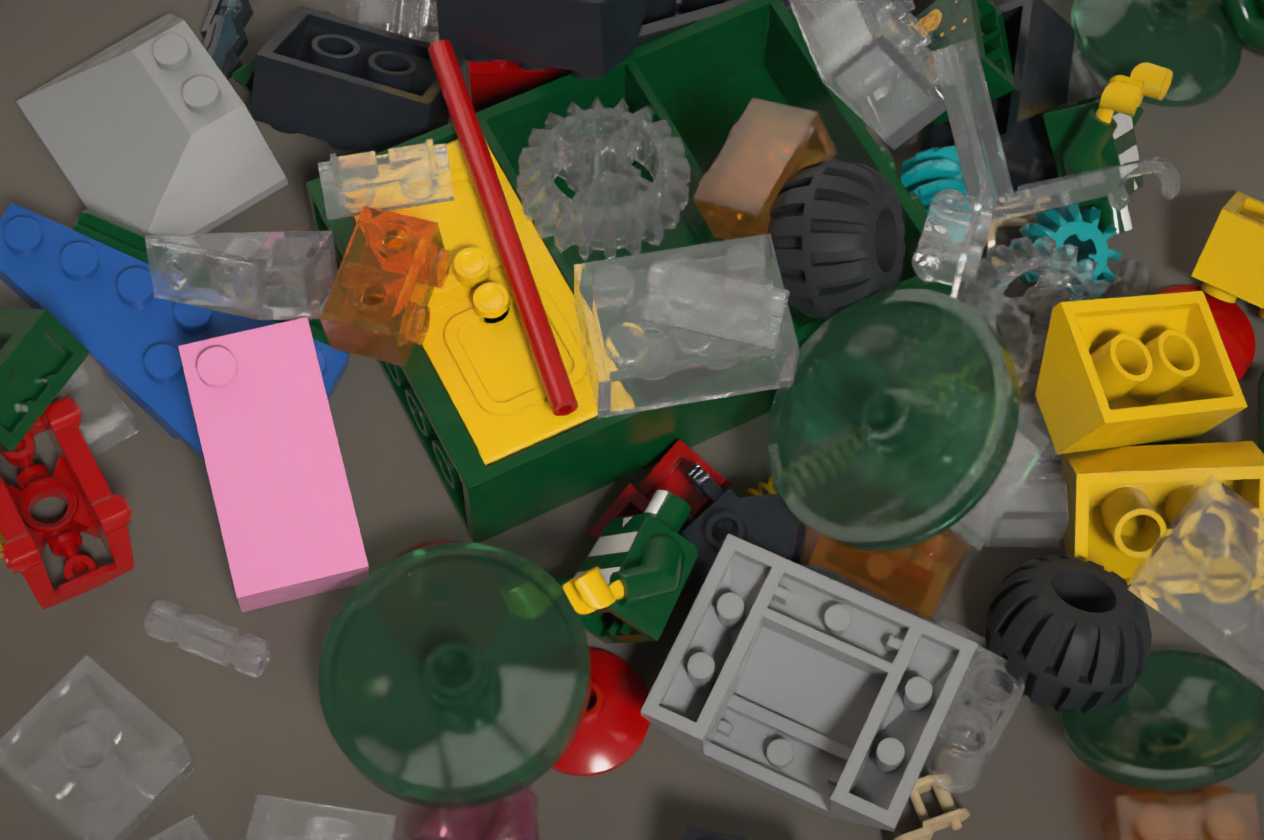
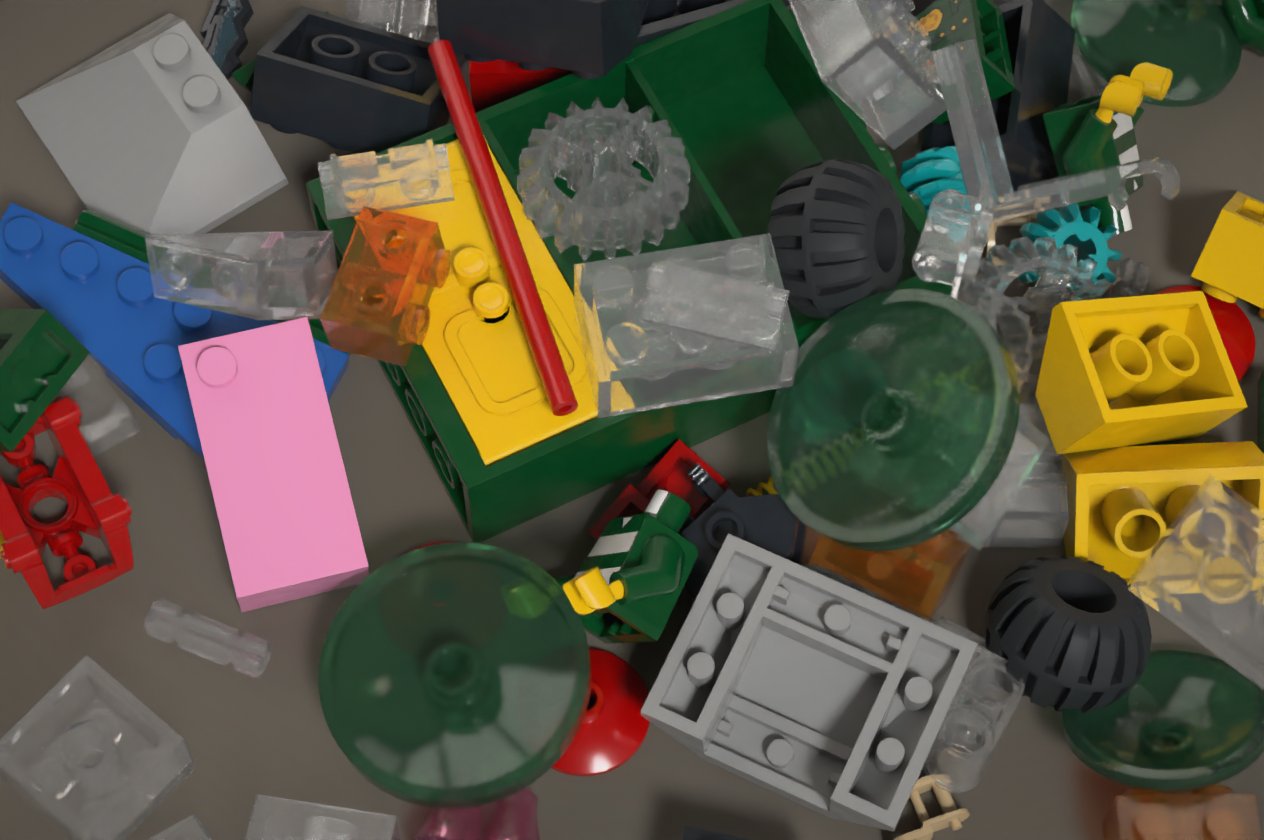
clear orange brick [692,98,837,250] -> none

